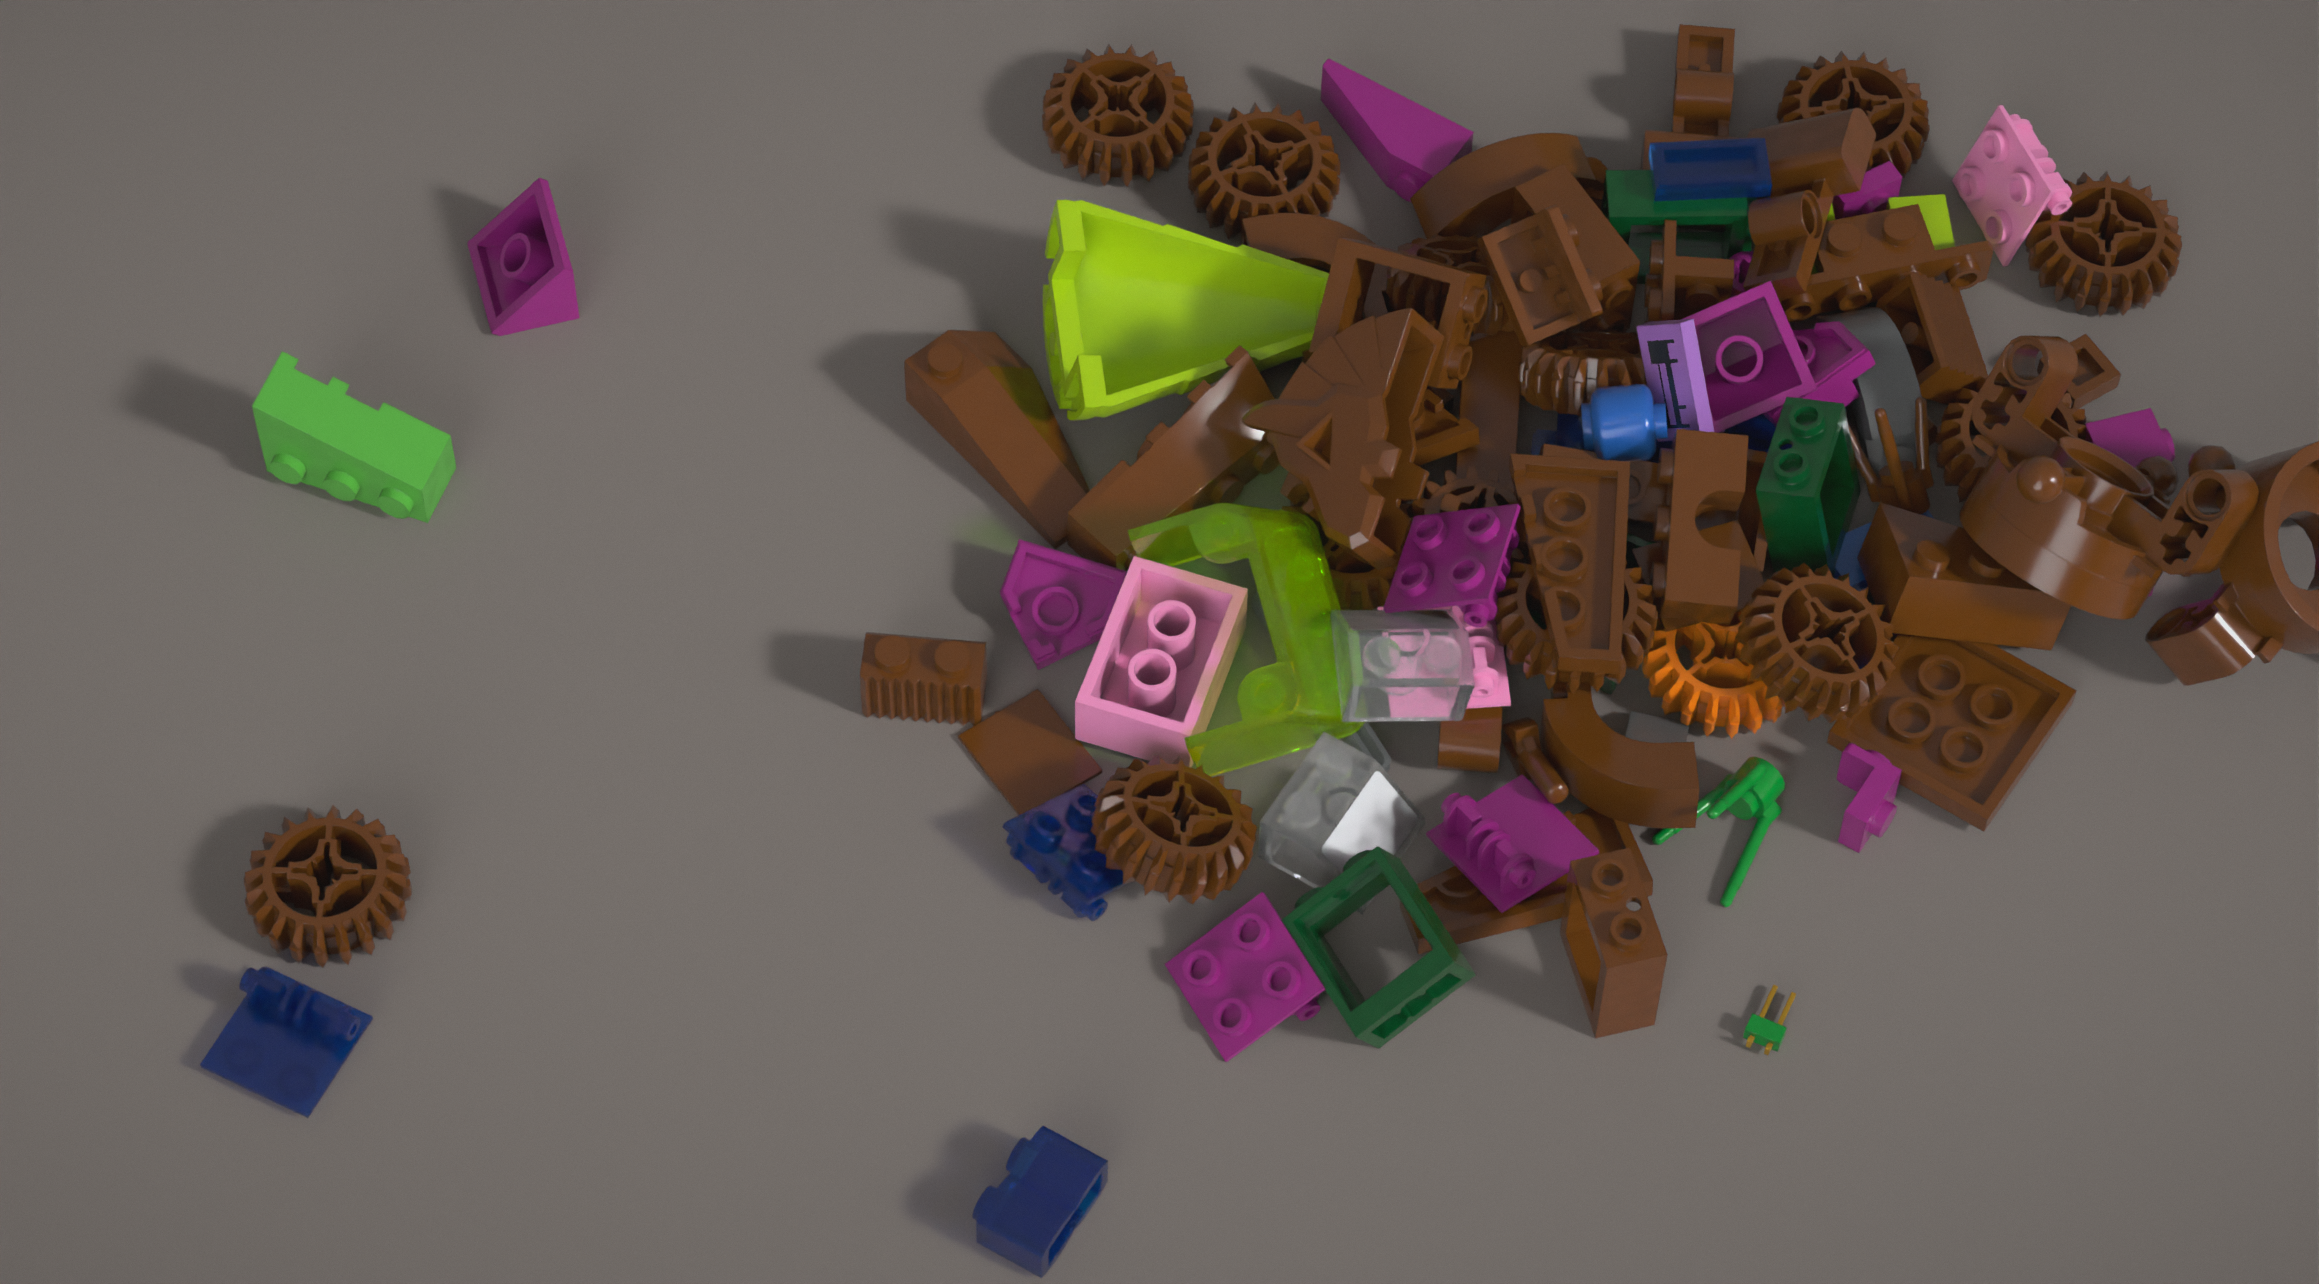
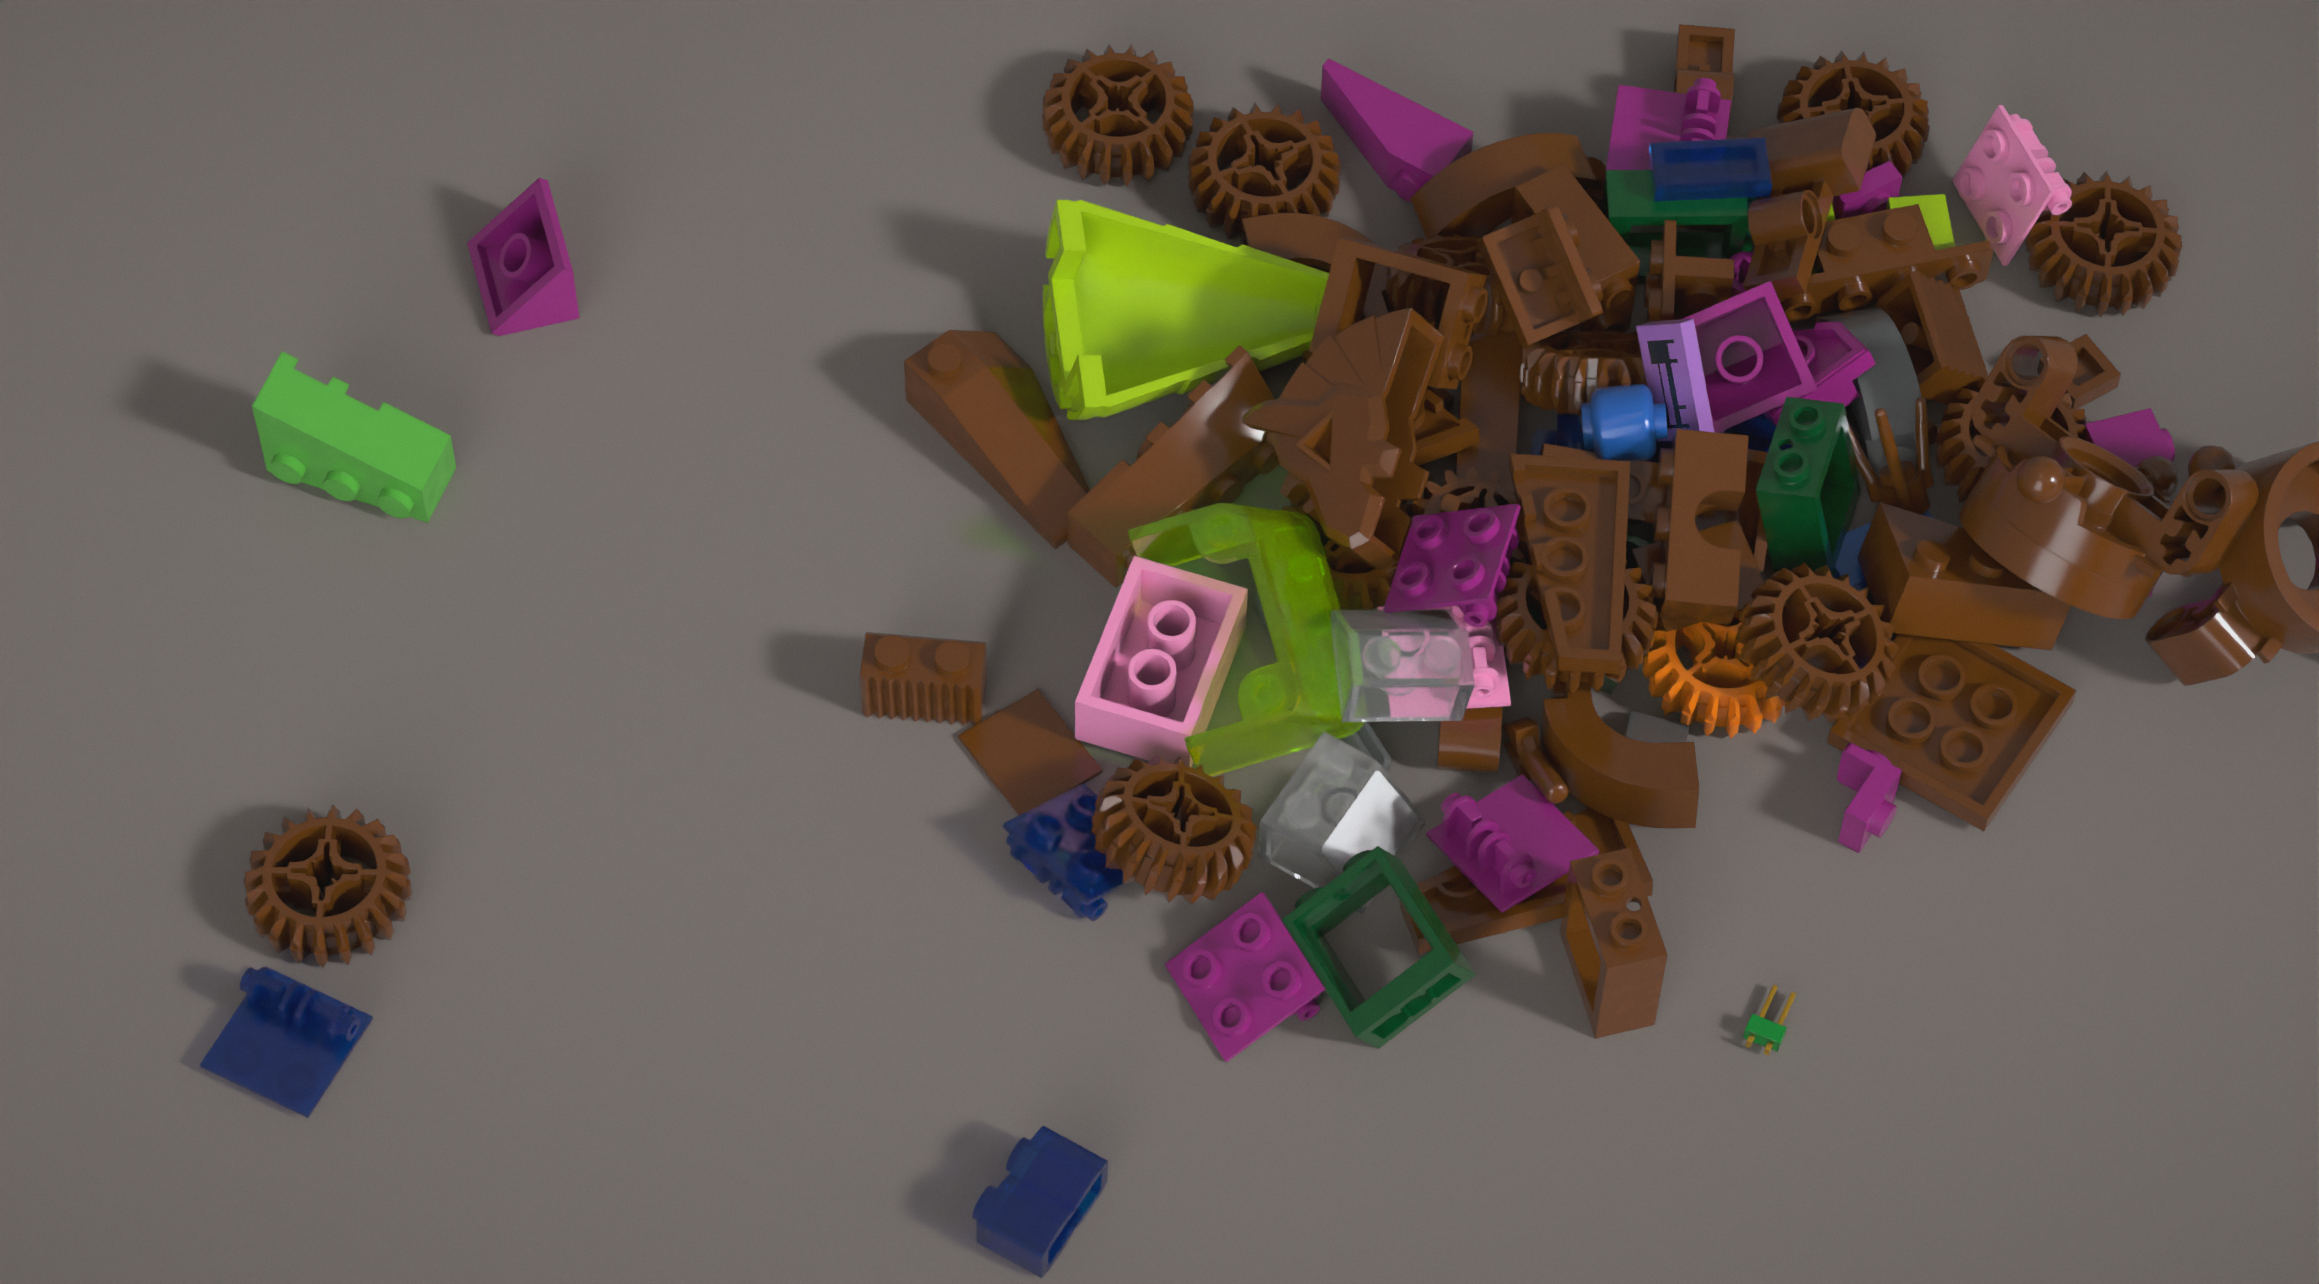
magenta plate [1000,539,1127,670] -> none
green plant [1652,757,1785,907] -> none
none -> magenta hinge [1604,78,1731,180]

